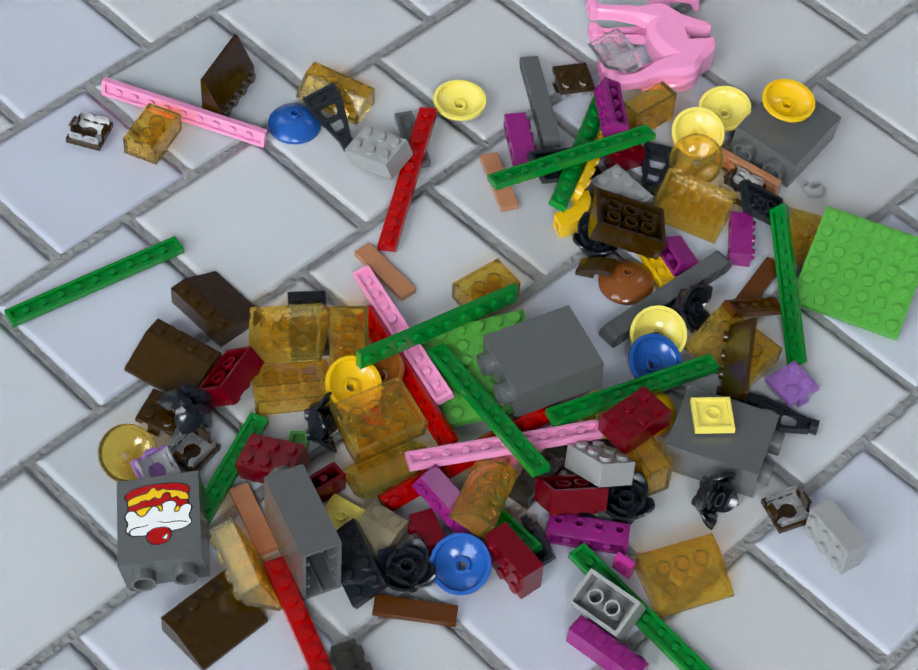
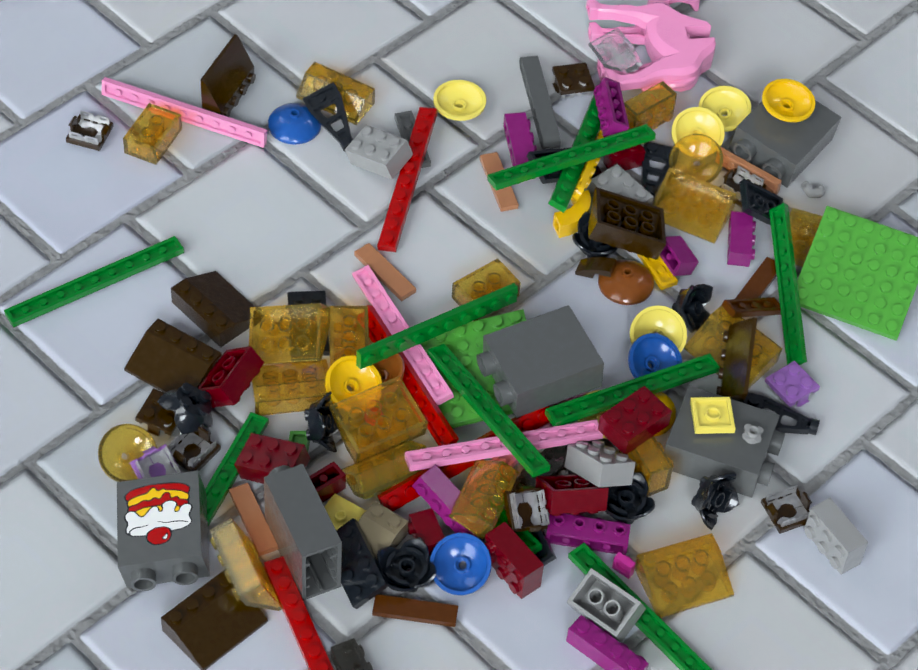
dark grey beam [599,251,732,348] -> none
none -> piece [503,485,550,532]
none -> light grey plate [742,424,764,444]

